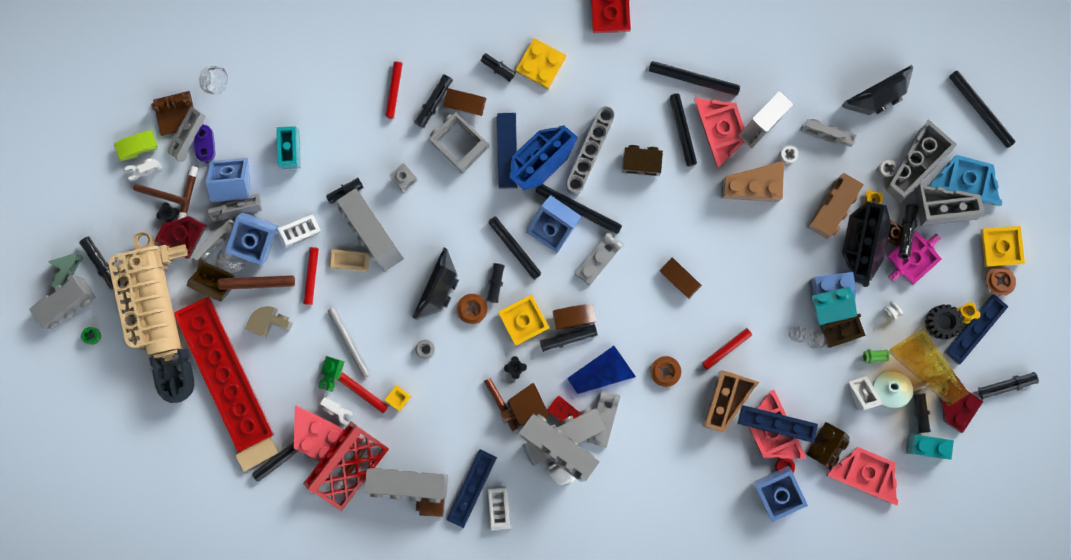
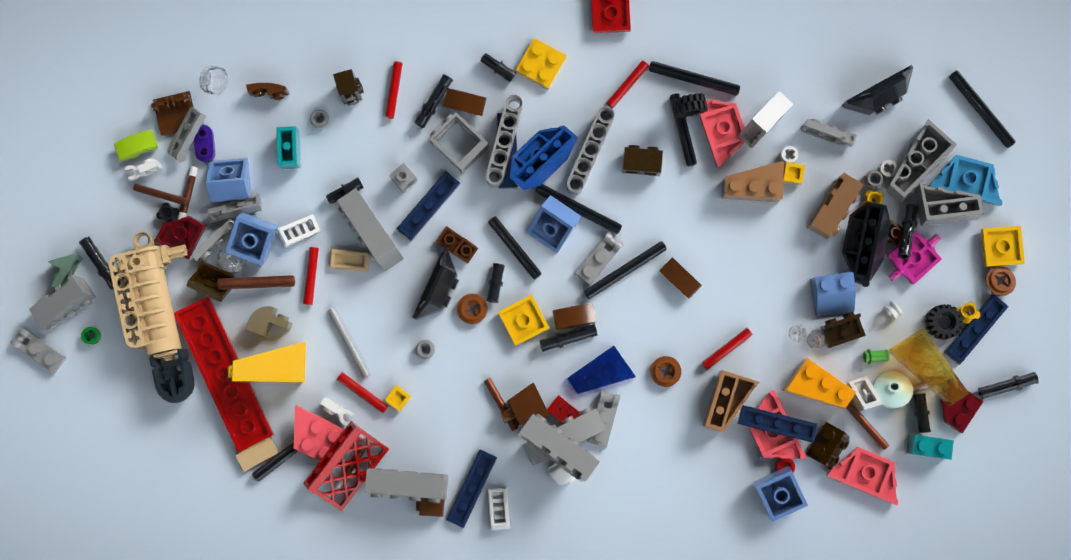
green plate [318,356,345,392] -> none
black plate [504,356,527,379] -> none
teal brick [812,287,857,325] -> none
none -> light grey plate [10,327,66,373]
none -> yellow slope [228,342,306,383]
none -> reddish brown slope [246,83,290,100]
none -> light grey plate [310,110,329,129]
none -> dark brown brick [333,69,364,106]
none -> dark blue tile [397,171,461,241]
none -> reddish brown slope [435,226,479,264]
none -> light grey beam [486,95,523,188]
none -> black axle [584,241,667,299]
none -> red piece [606,60,649,109]
none -> black tyre [671,93,708,118]
none -> light orange wedge [782,358,856,408]
none -> yellow plate [783,162,805,185]
none -> copper bar [846,402,889,450]
none -> light grey plate [864,170,883,189]

